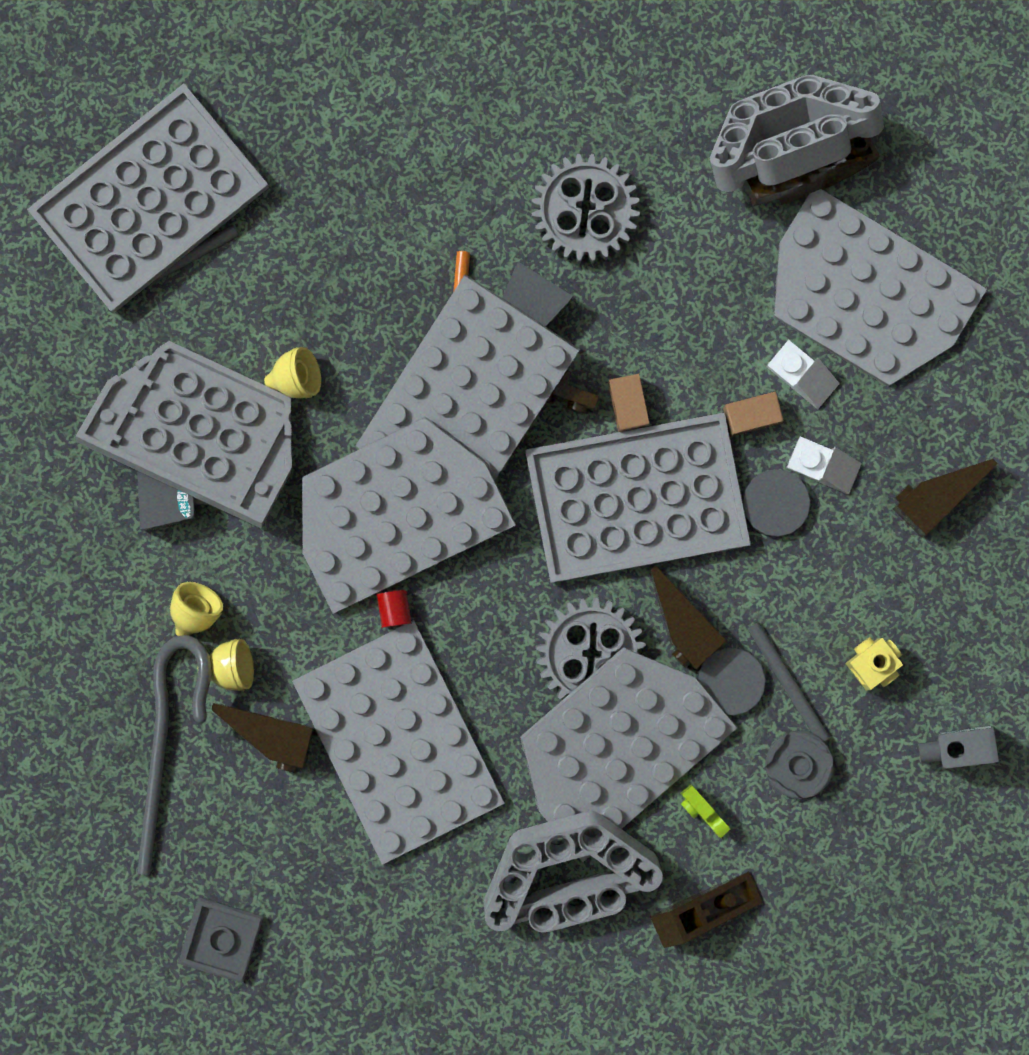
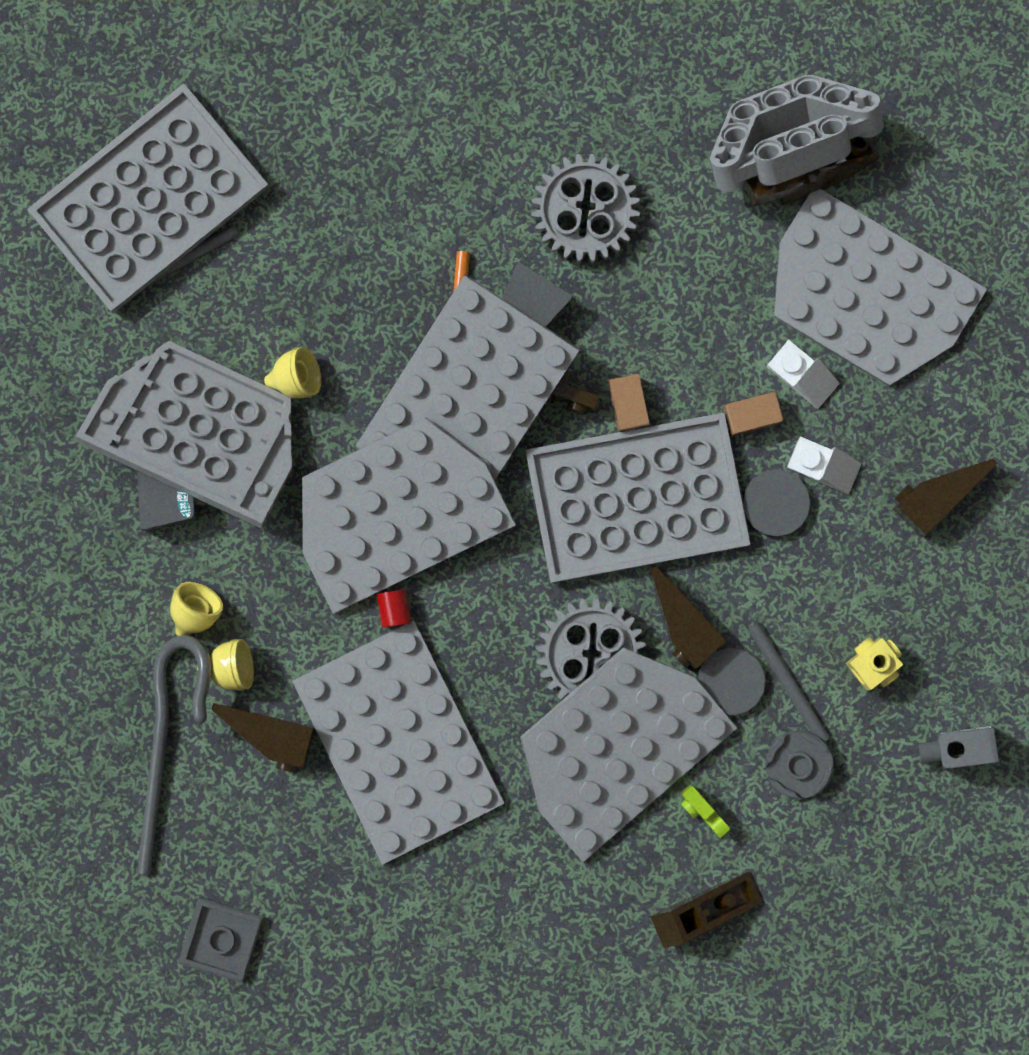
light grey piece [483,811,663,933] -> none

